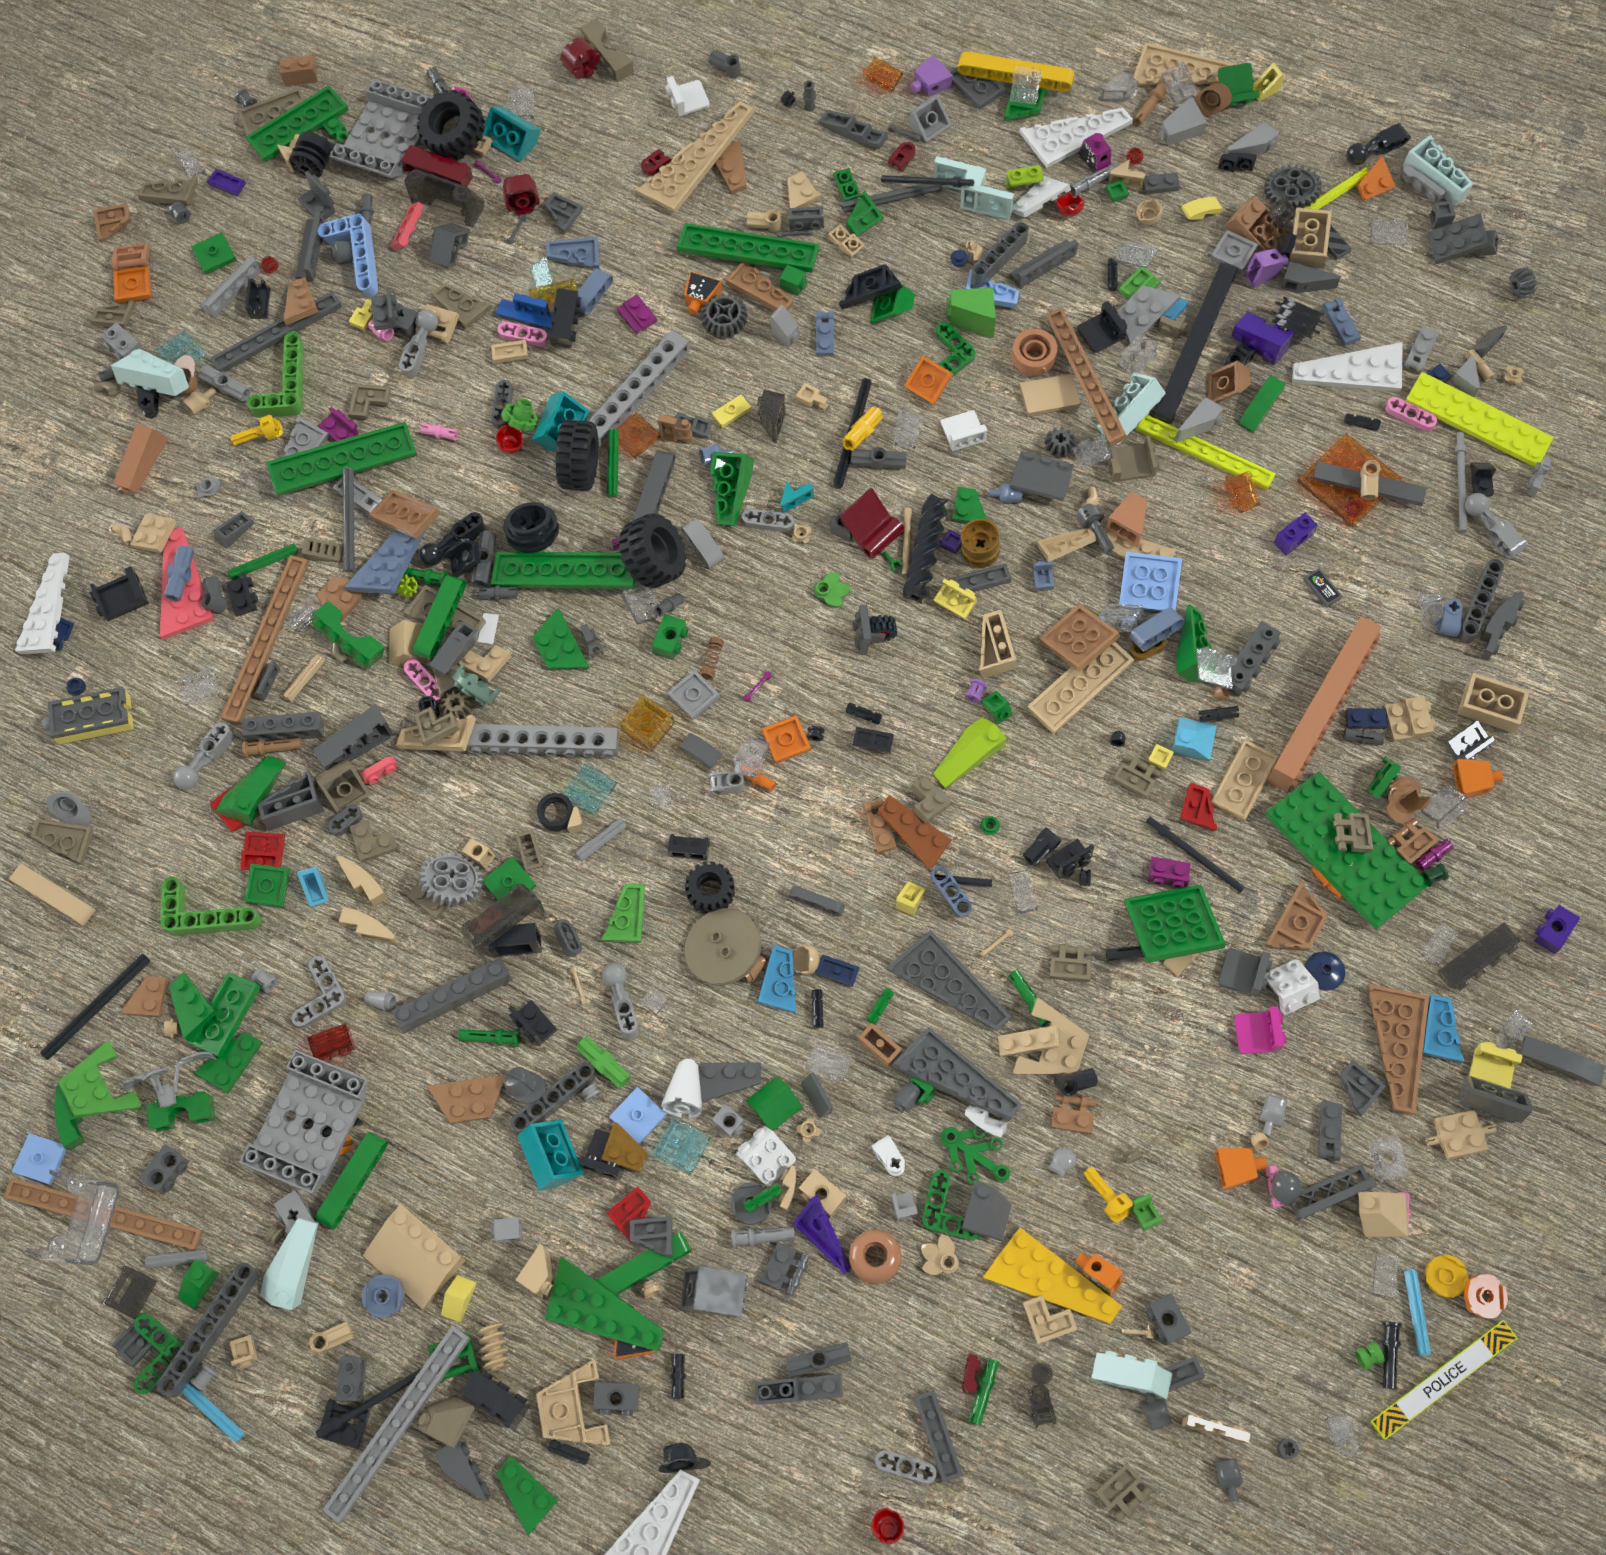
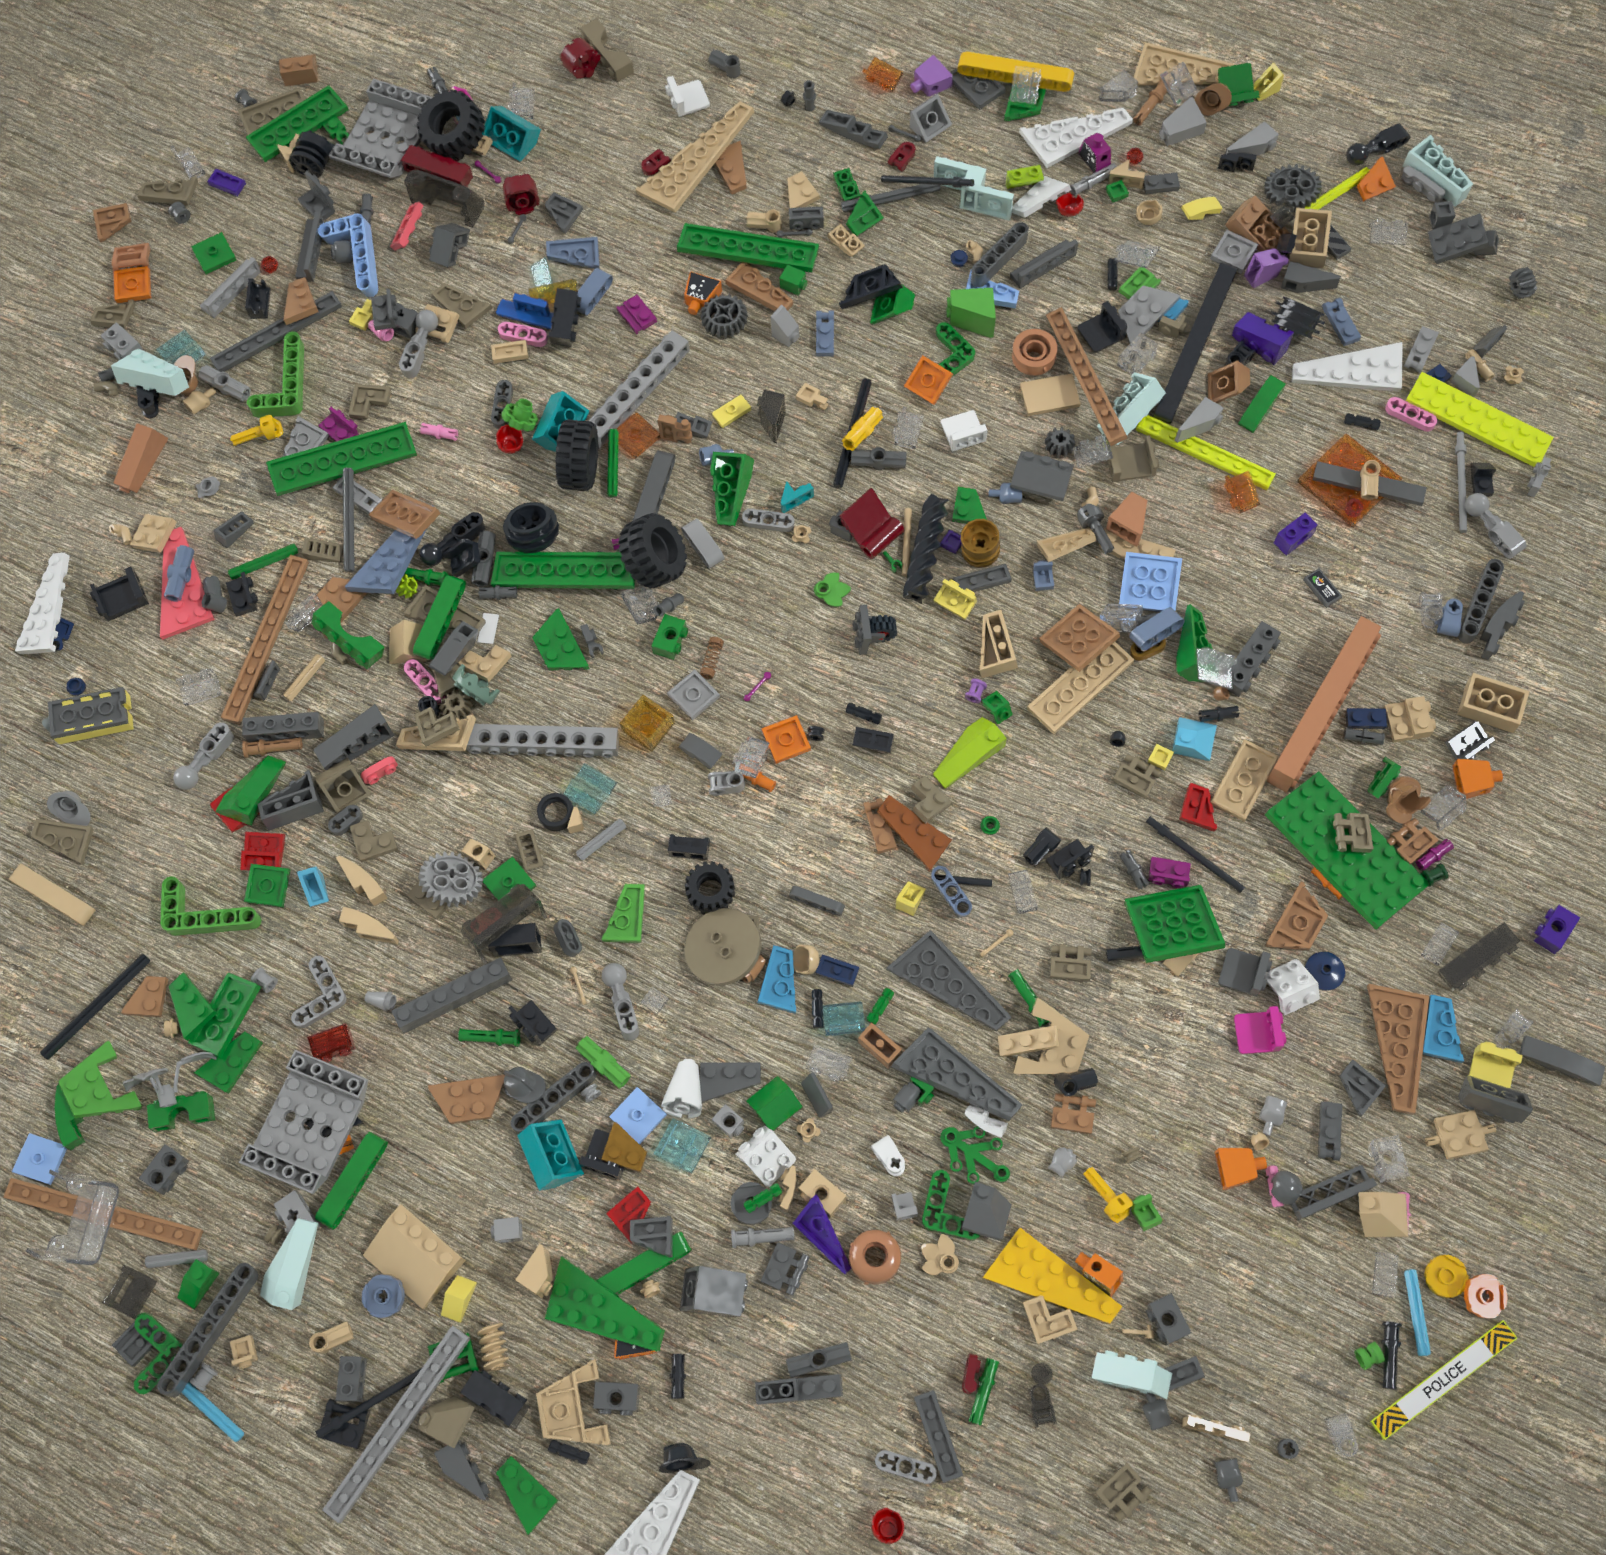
none -> clear light blue bracket [823,1001,865,1036]
none -> dark grey pin [1120,850,1150,890]

